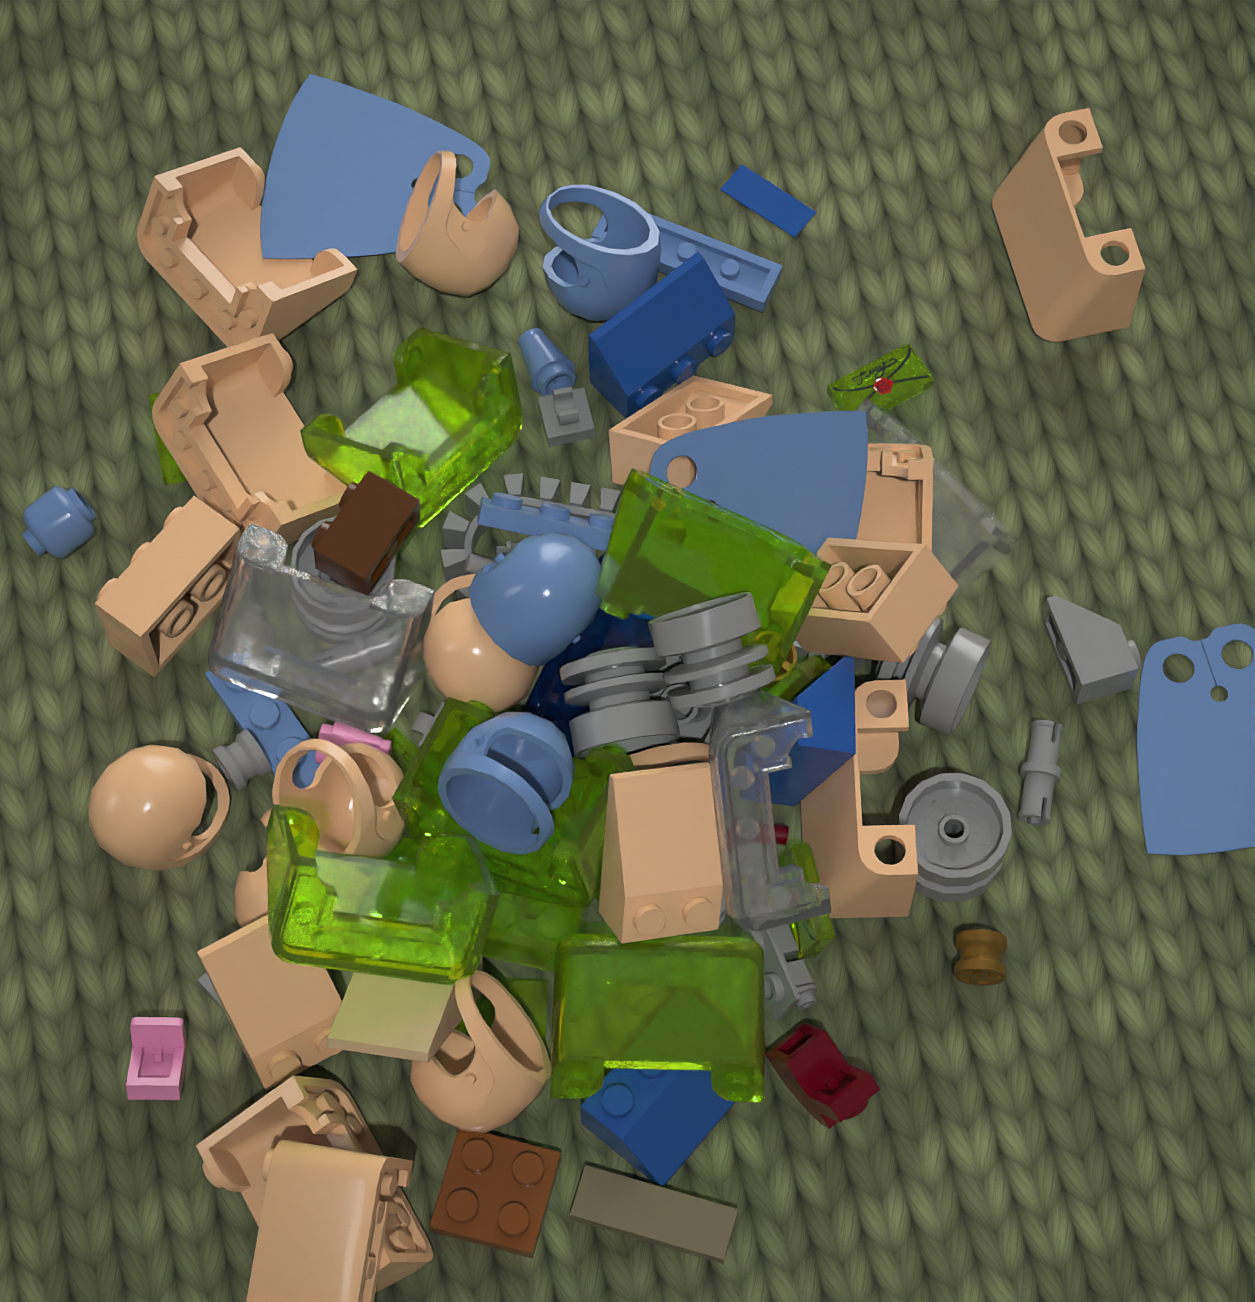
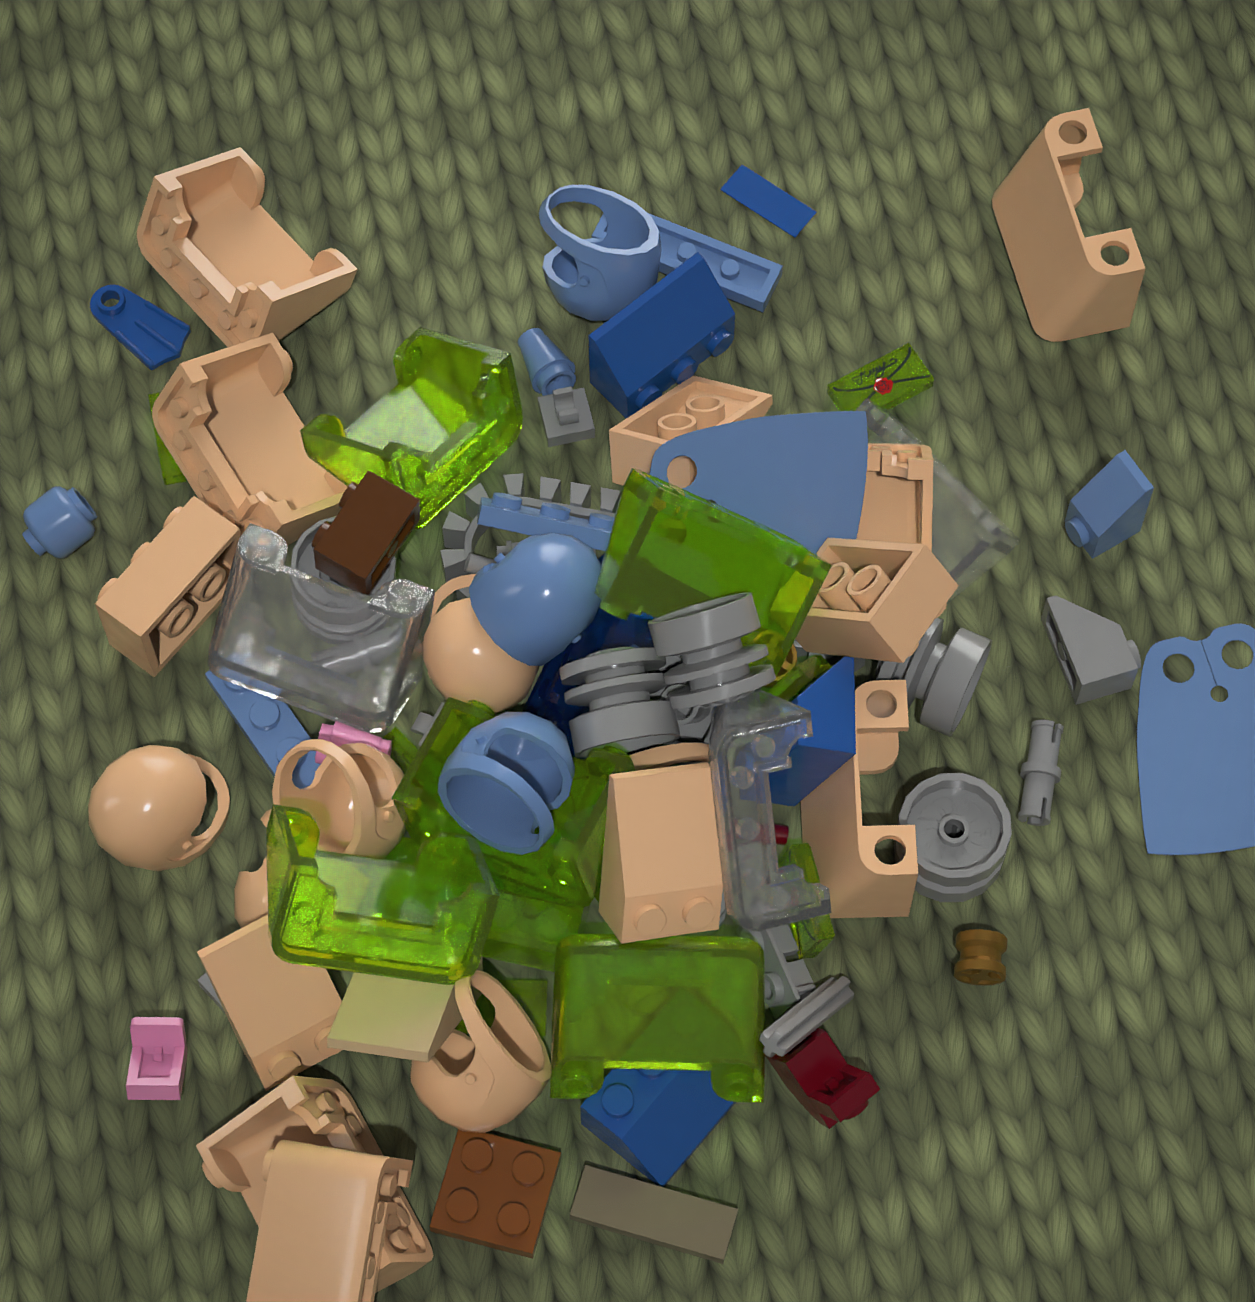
light grey wheel [211,729,272,793] -> none
medium blue piece [260,74,490,259] -> none
light nougat piece [396,150,519,297] -> none
none -> blue piece [90,285,191,370]
none -> light grey axle [759,976,854,1057]
none -> medium blue slope [1065,450,1154,559]

